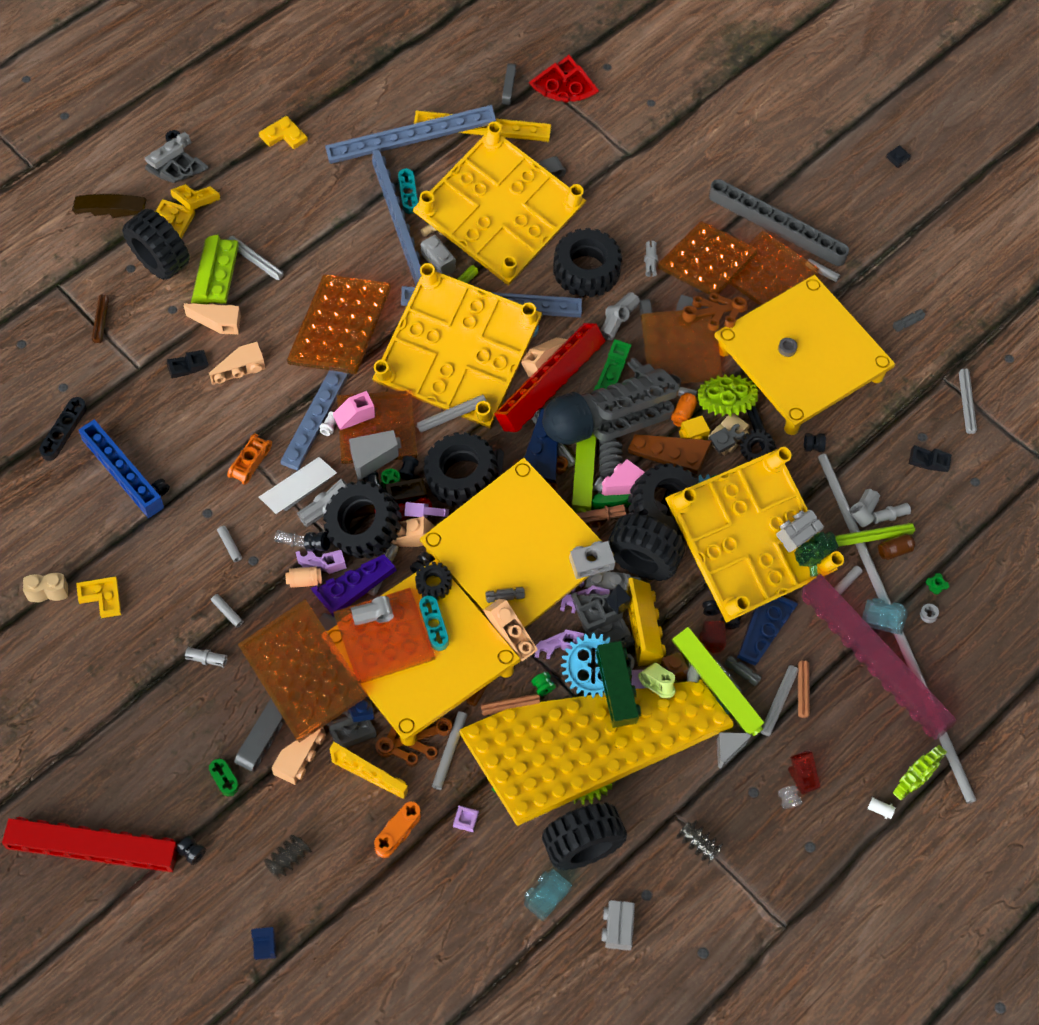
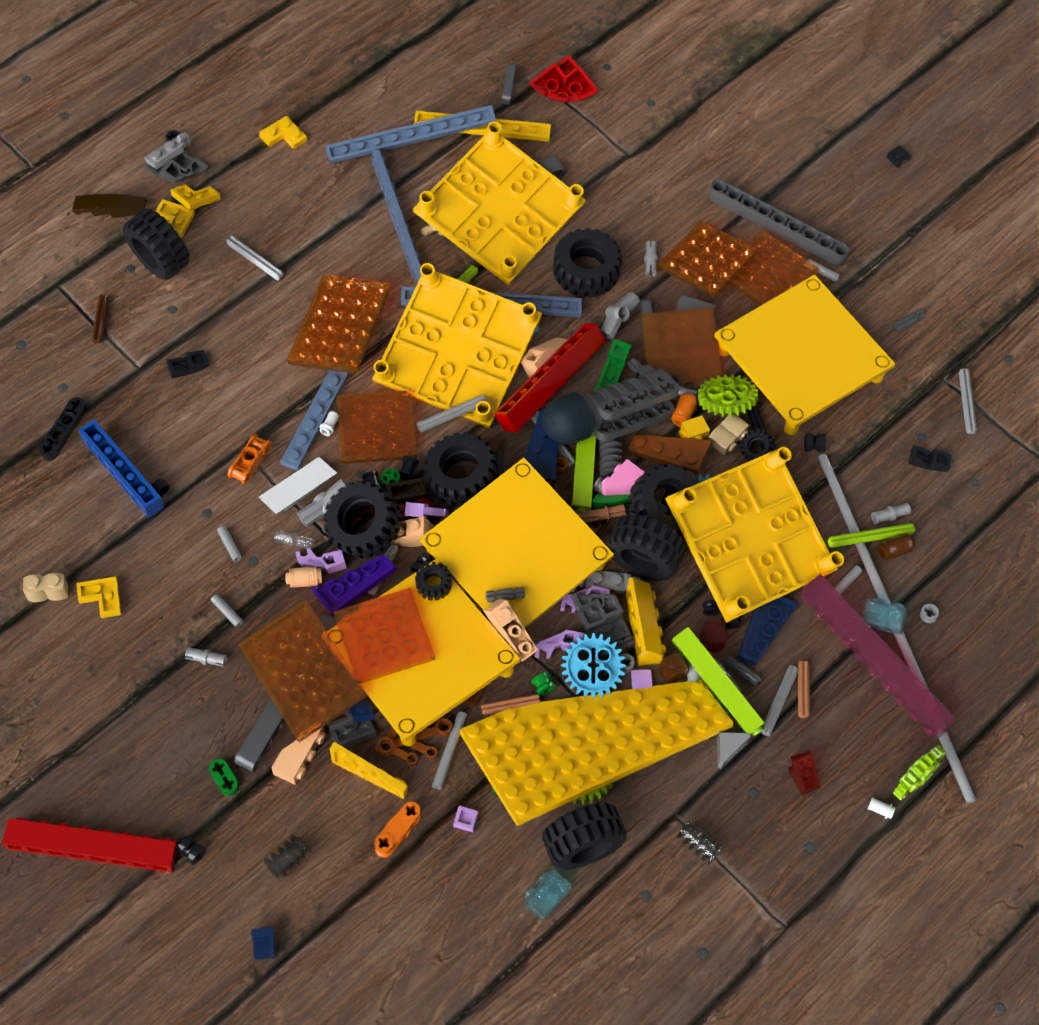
light nougat slope [184,303,241,335] -> none
lime brick [191,235,239,305] -> none
light nougat slope [209,342,265,385] -> none
black wheel [304,532,331,552] -> none
bright pink slope [333,391,375,430] -> none
light grey slope [349,430,401,480] -> none
light grey piece [351,596,394,626] -> none
teal beam [398,168,418,214] -> none
teal beam [419,596,449,651] -> none
light grey brick [421,235,456,275] -> none
light grey brick [569,541,615,579] -> none
dark green brick [596,641,641,728] -> none
light grey brick [601,900,635,950] -> none
black slope [607,584,631,615] -> none
yellowish green piece [638,663,676,698] -> none
dark orange plant [682,293,748,331] -> none
dark grey plate [709,424,745,454] -> none
light grey brick [776,510,824,552] -> none
clear wheel [777,786,802,809] -> none
dark grey tile [778,338,797,357] -> none
clear green brick [794,532,839,577] -> none
light grey piece [849,489,880,527] -> none
green plate [926,573,949,594] -> none

